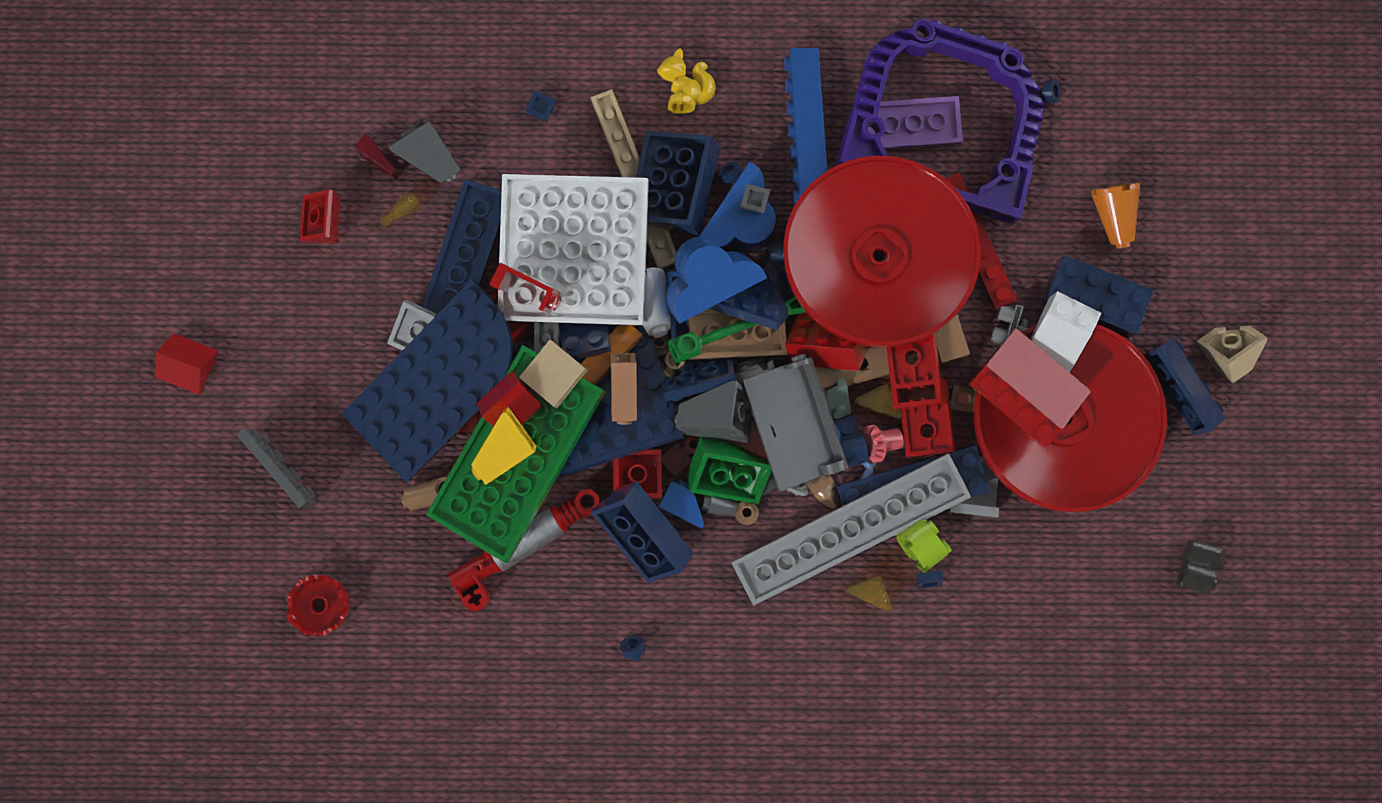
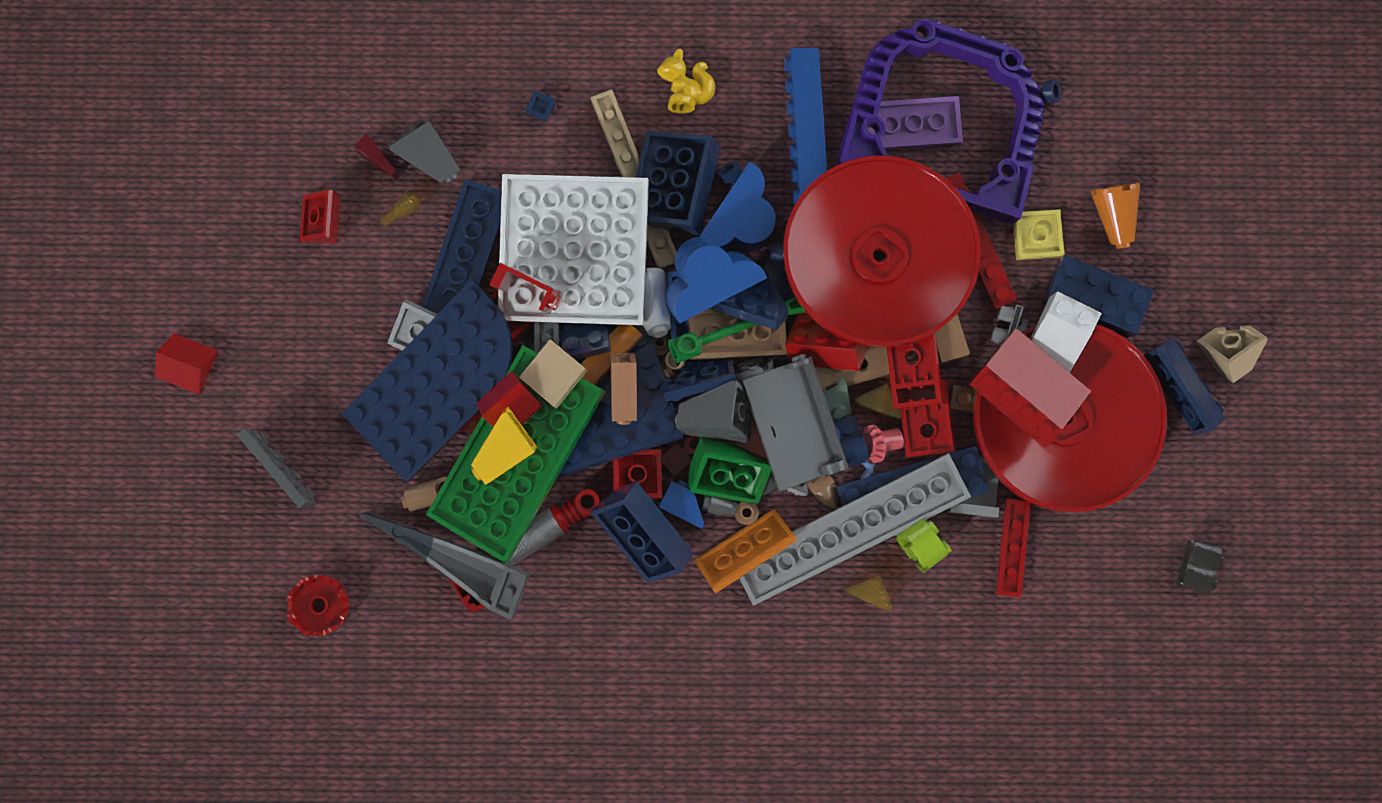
dark blue tile [620,635,646,661] -> none
dark grey plate [740,184,770,215] -> none
dark blue tile [916,570,944,589] -> none
none -> dark grey plate [360,513,530,620]
none -> orange tile [694,509,797,594]
none -> red plate [995,499,1031,598]
none -> light yellow tile [1013,209,1065,260]

